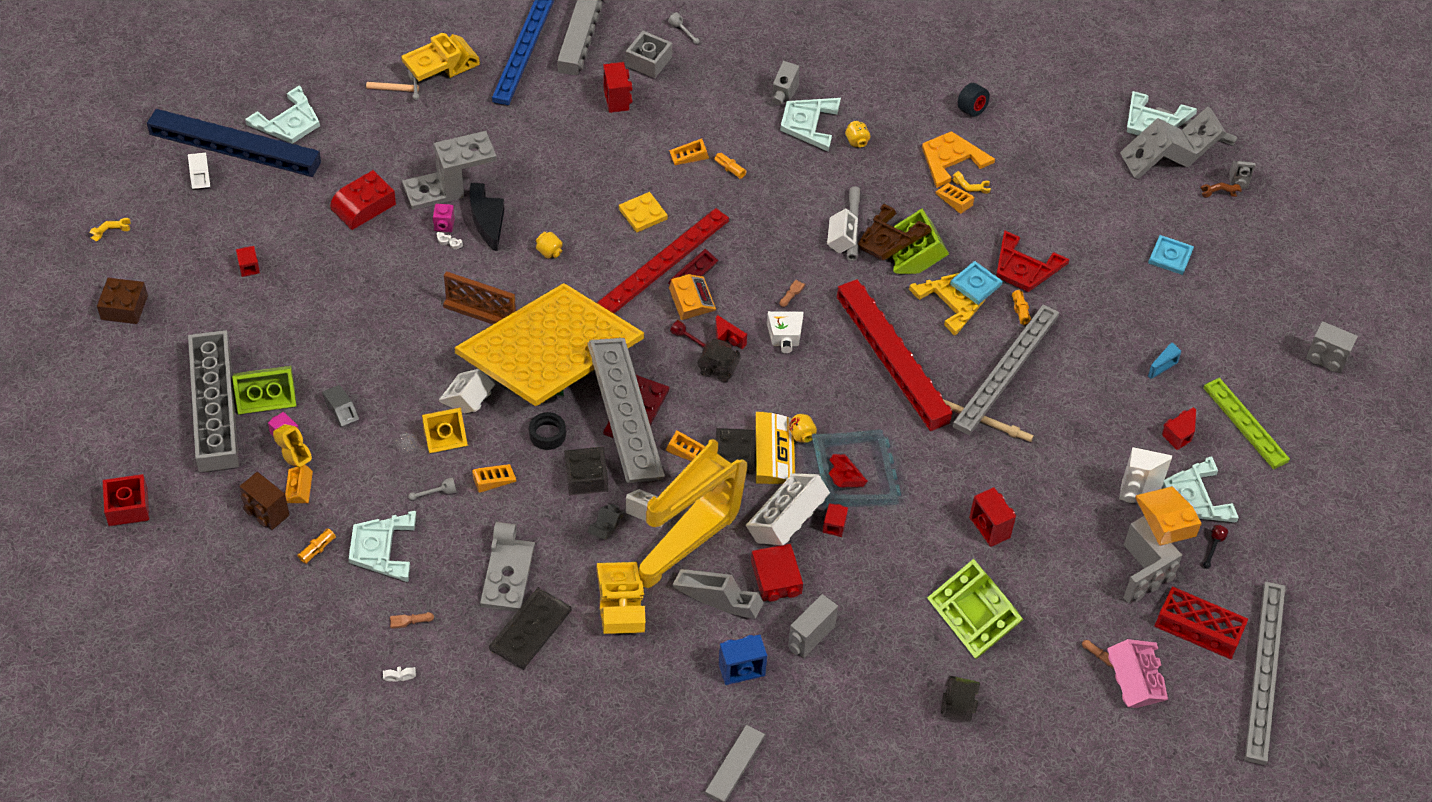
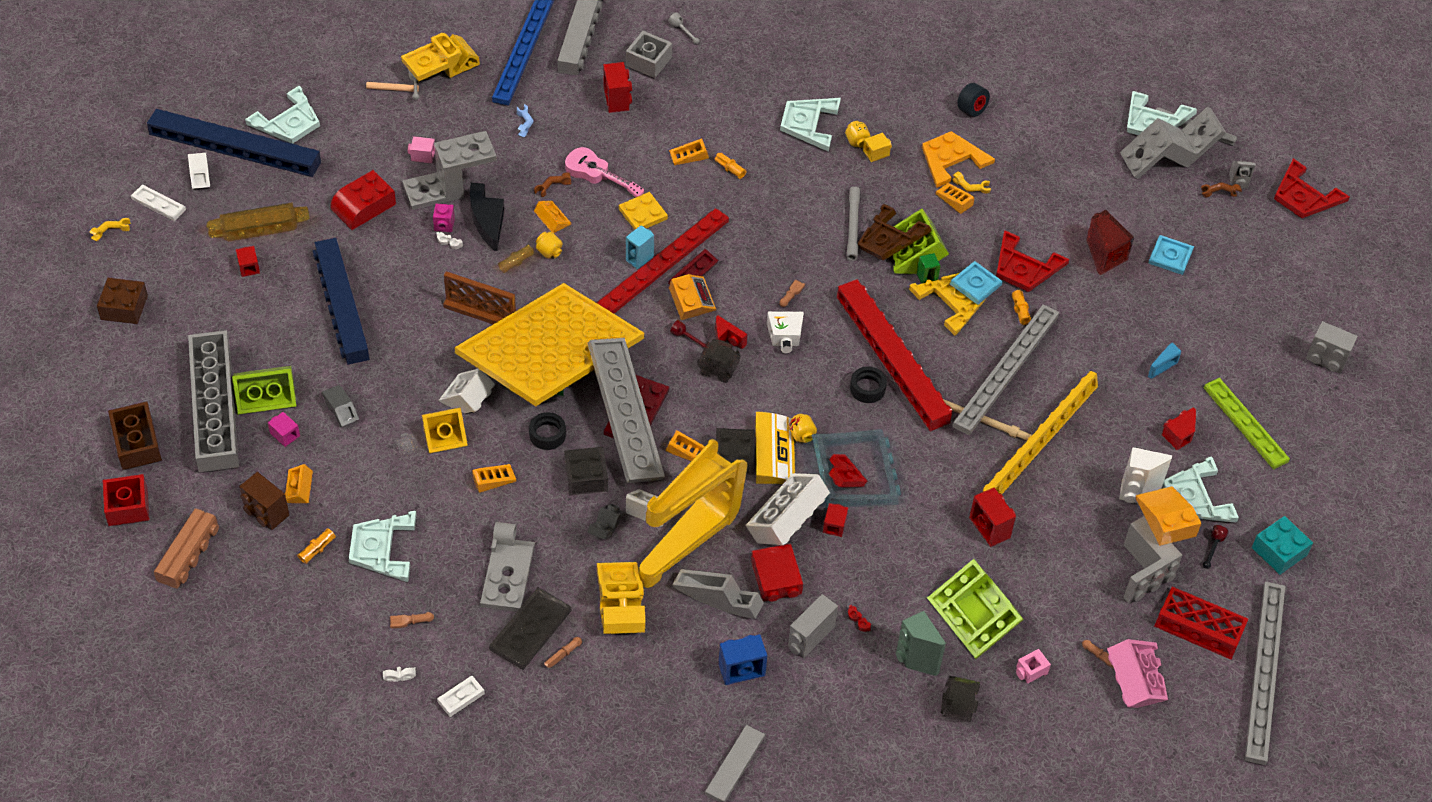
yellow brick [273,424,312,467] -> none
light grey hinge [408,477,457,500] -> none
light grey torso [772,61,799,105] -> none
white brick [827,208,858,253] -> none
none -> reddish brown brick [108,401,162,470]
none -> white tile [131,184,186,221]
none -> nougat brick [154,508,219,589]
none -> clear yellow hinge [206,202,310,242]
none -> dark blue brick [312,238,370,365]
none -> bright pink brick [408,137,435,163]
none -> white plate [437,676,485,717]
none -> clear yellow pin [498,244,534,273]
none -> light blue arm [517,104,534,137]
none -> dark orange arm [534,172,571,198]
none -> light orange slope [534,201,571,233]
none -> nougat piece [544,637,582,668]
none -> bright pink piece [565,147,644,197]
none -> medium azure brick [626,225,654,269]
none -> red piece [848,605,871,632]
none -> black tyre [850,366,887,403]
none -> yellow brick [863,133,892,162]
none -> sand green slope [896,611,946,676]
none -> green piece [917,253,941,284]
none -> yellow plate [983,371,1098,494]
none -> bright pink brick [1016,649,1051,683]
none -> clear red slope [1086,210,1134,275]
none -> teal brick [1251,516,1313,575]
none -> red wing [1274,158,1350,218]

